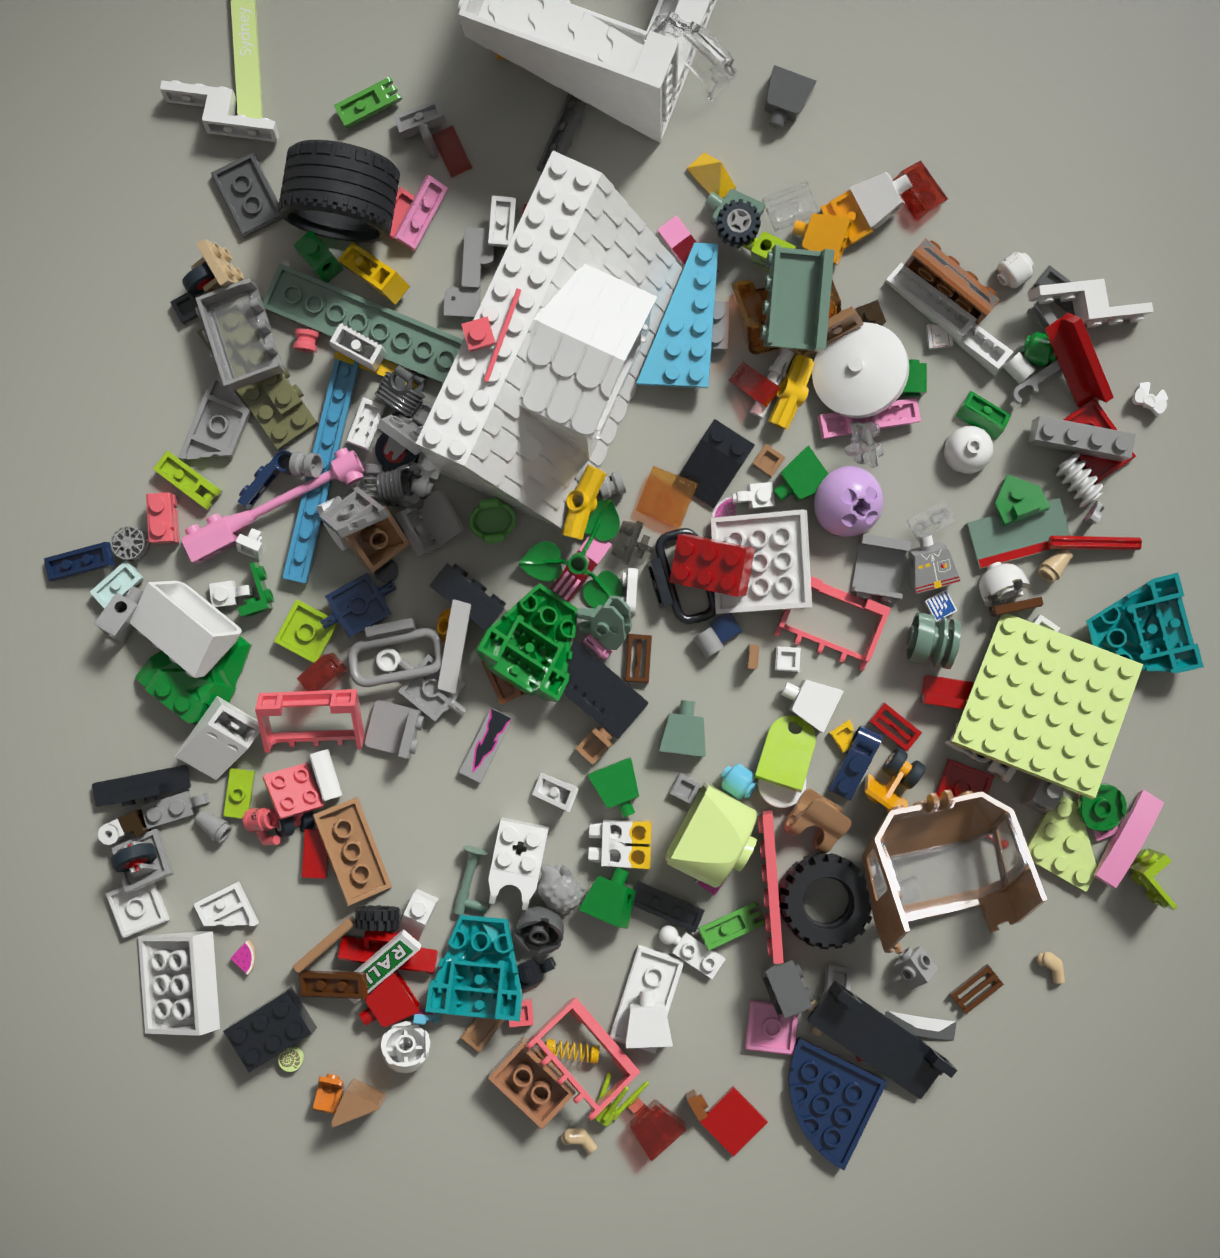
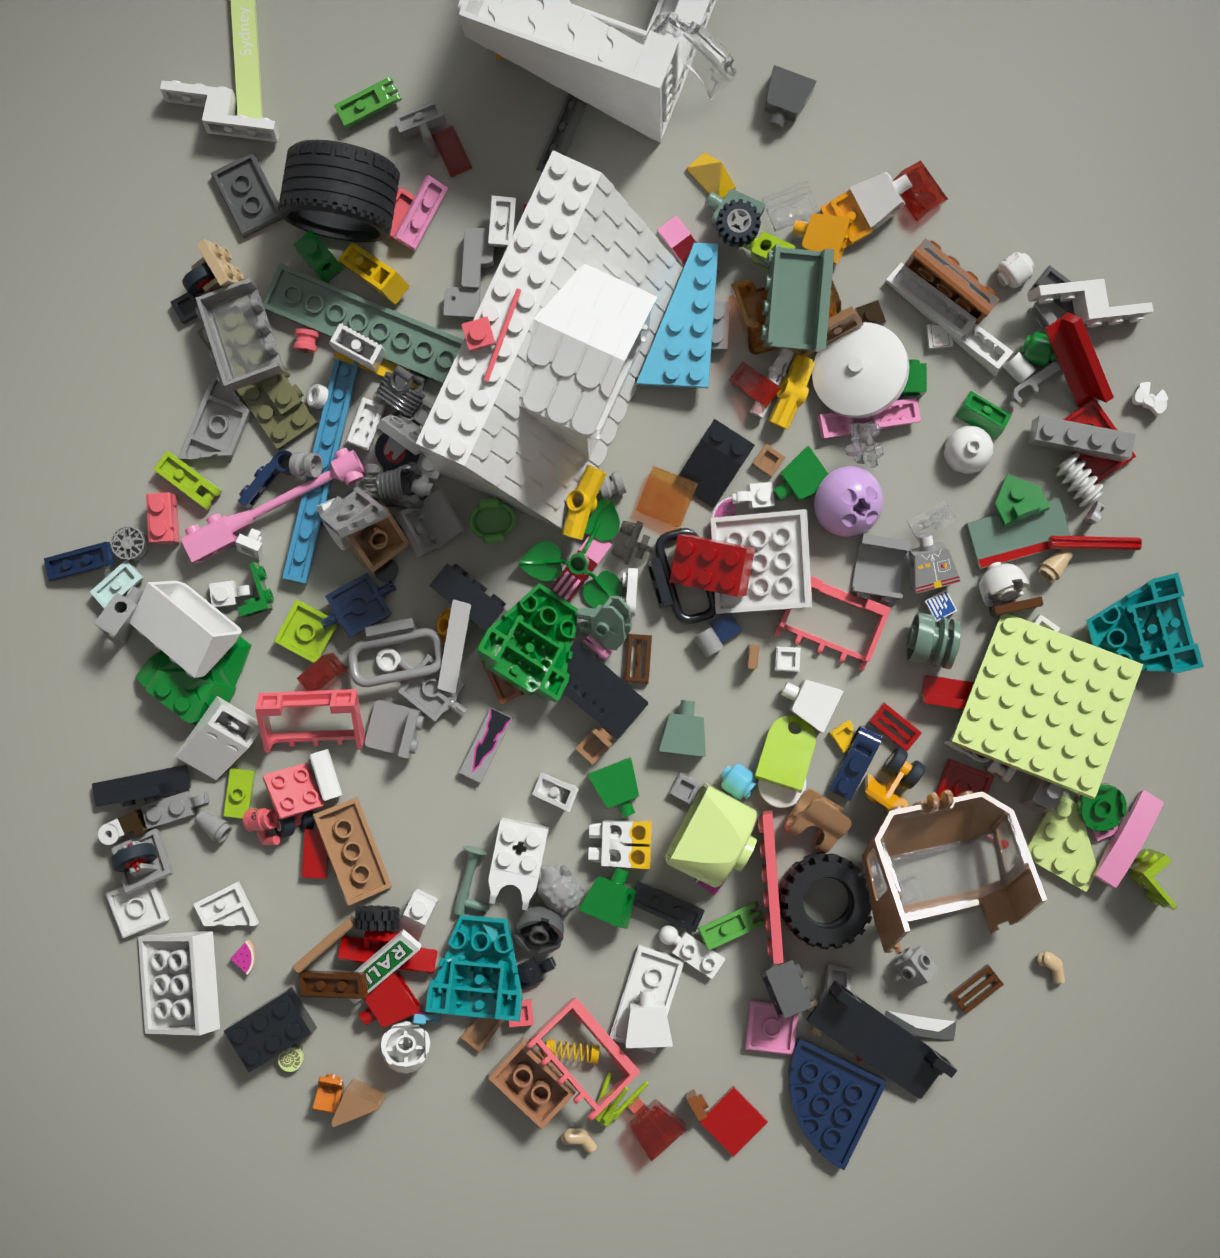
none -> white tile [307,384,328,409]

